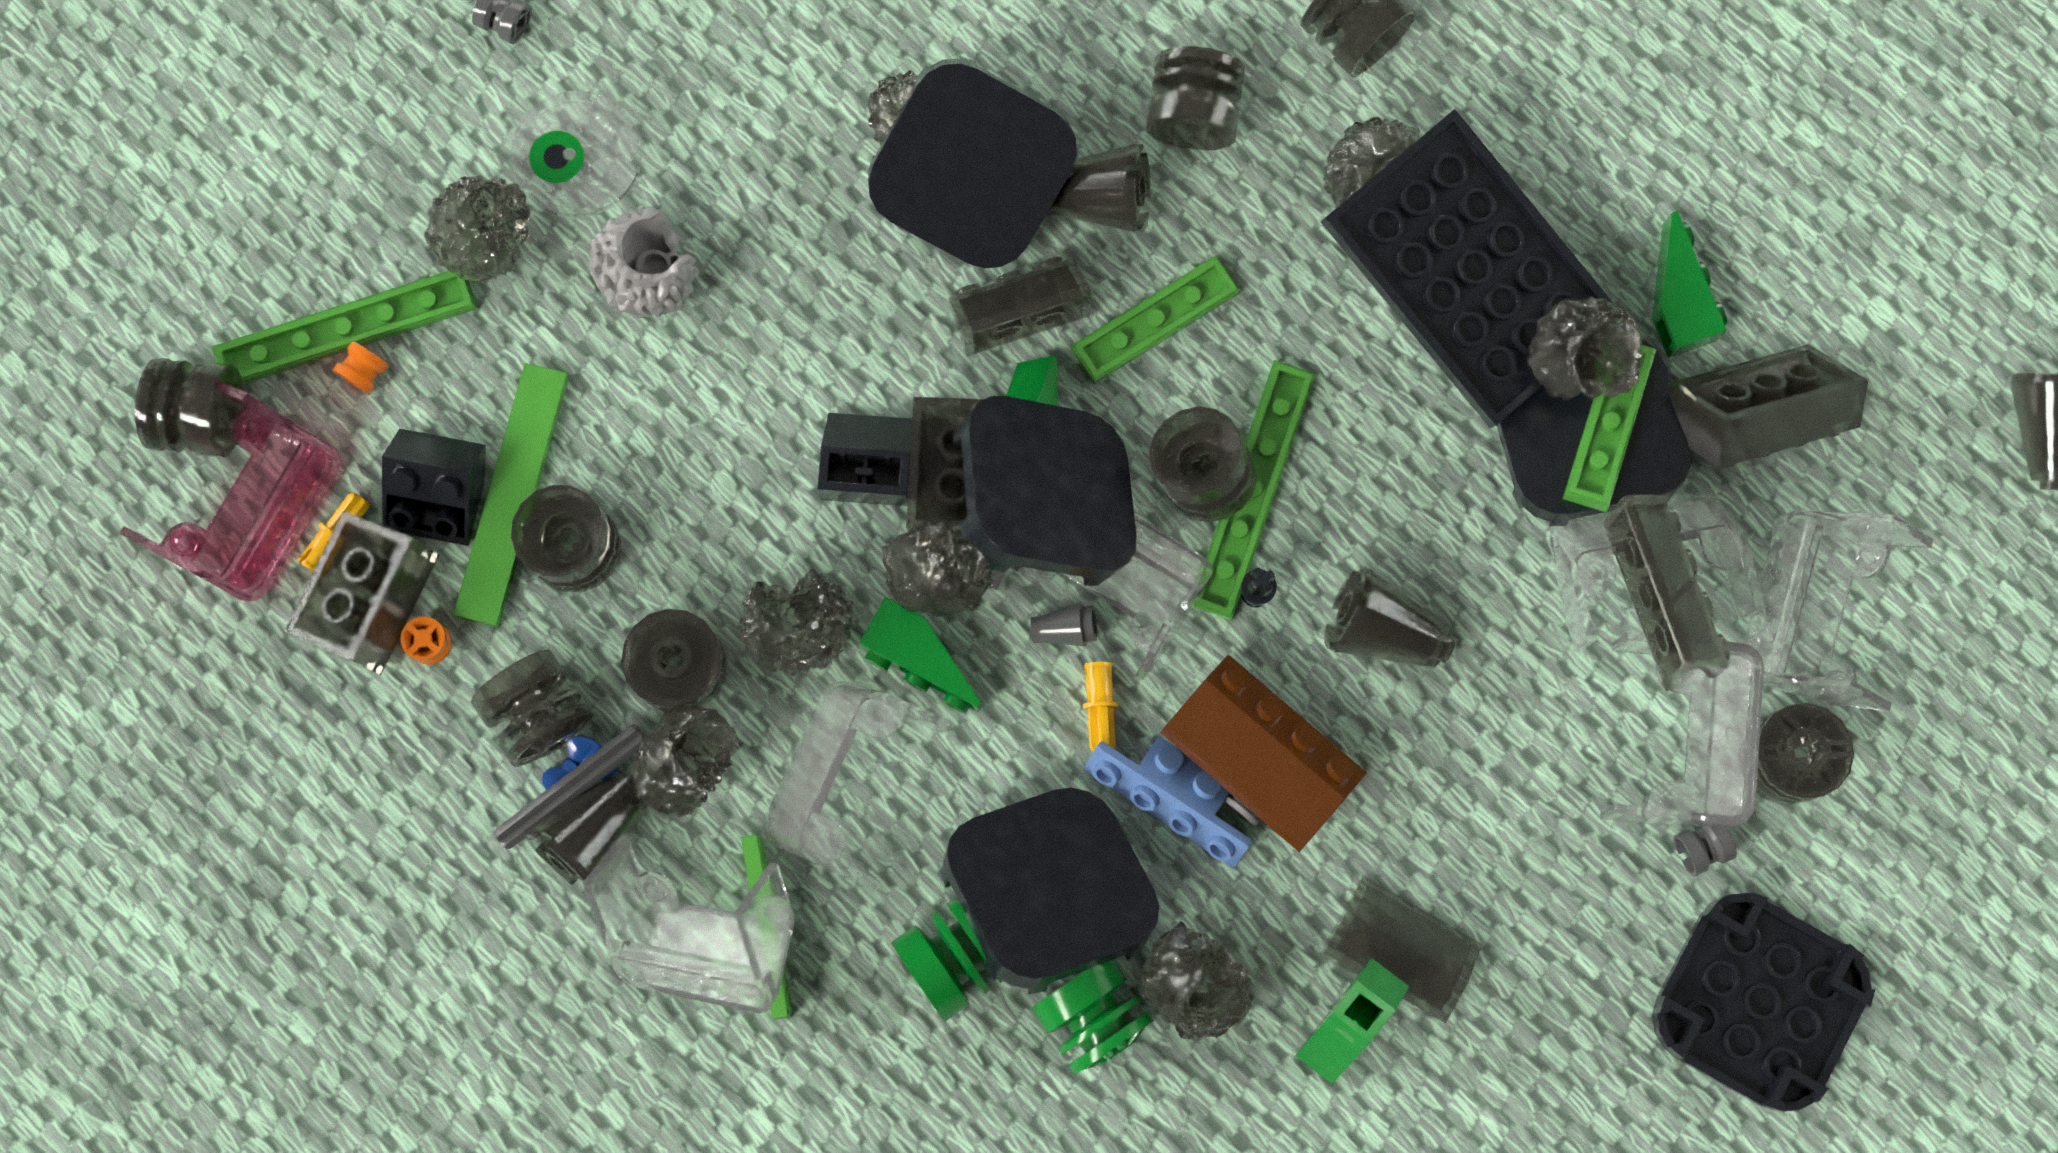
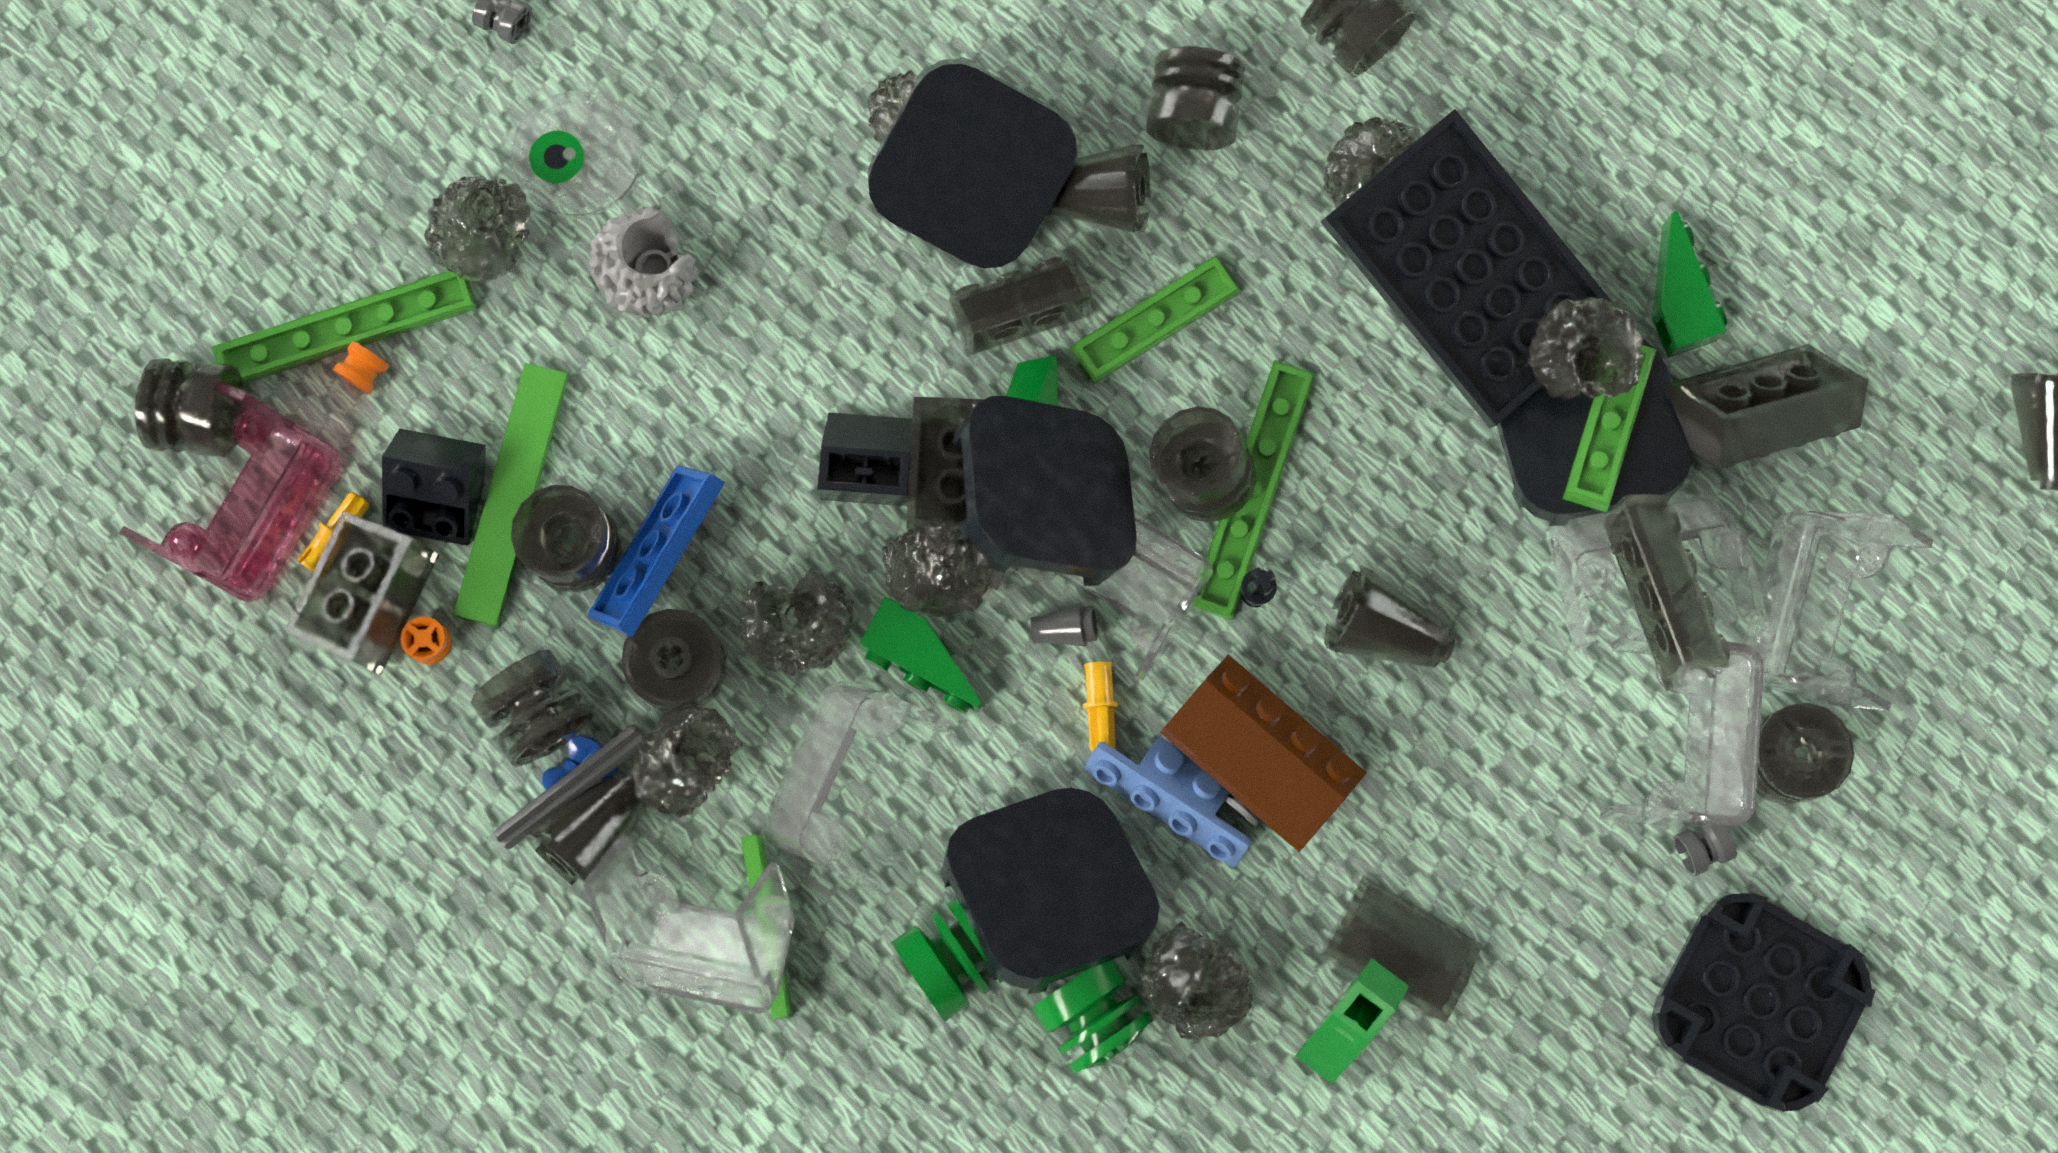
none -> blue tile [587,465,725,638]

